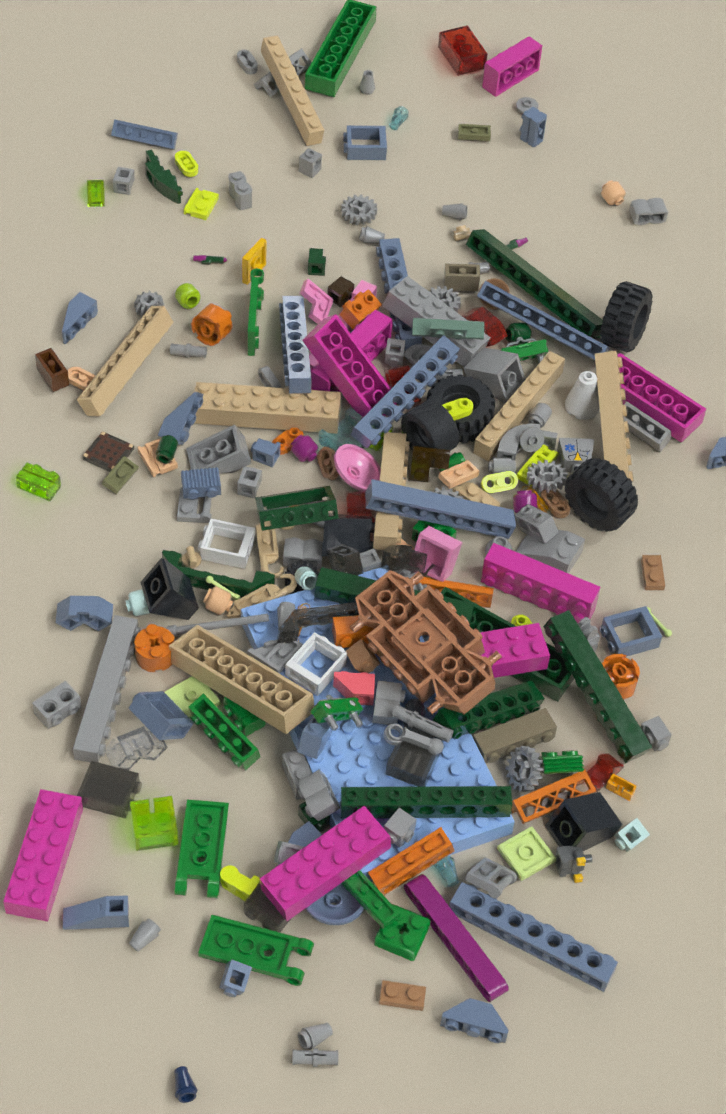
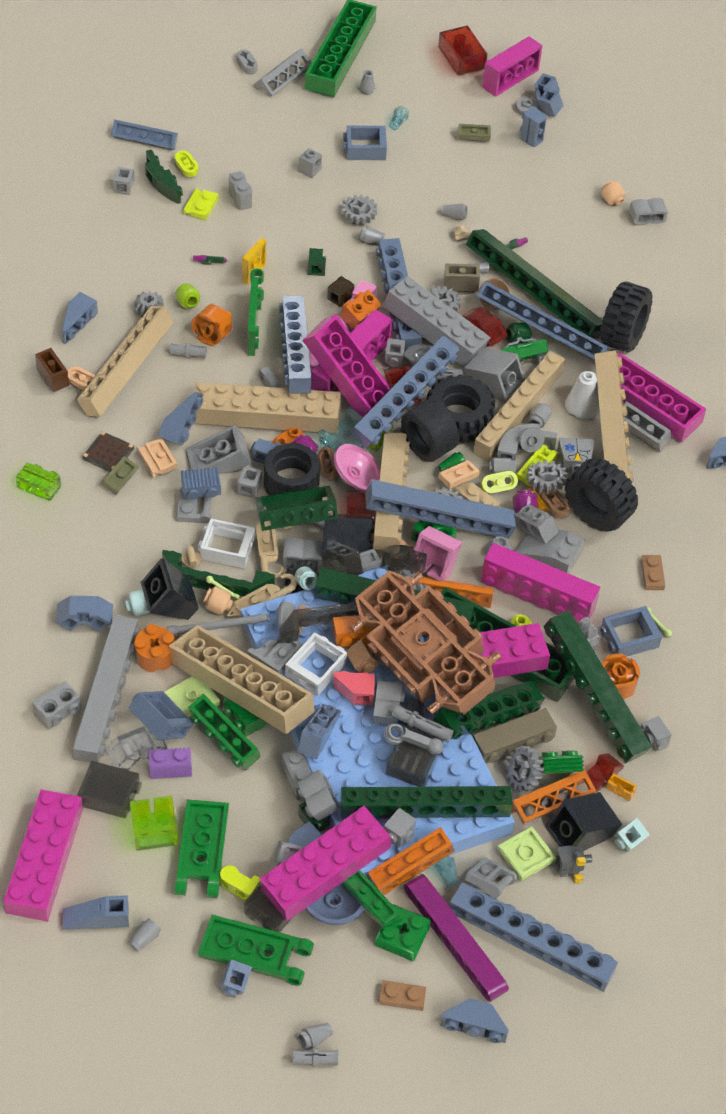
clear neon green slope [87,180,105,207] -> none
dark green brick [156,435,178,464] -> none
dark blue cone [174,1066,198,1103] -> none
tan brick [261,35,325,146] -> none
bright pink plate [300,279,333,324] -> none
green piece [310,695,363,731] -> none
dark brown plate [410,446,451,482] -> none
sand green bracket [412,318,484,340] -> none
neon yellow plate [442,398,473,421] -> none
none -> medium lavender brick [149,747,192,779]
none -> black tyre [264,443,320,495]
none -> sand blue brick [534,73,564,117]

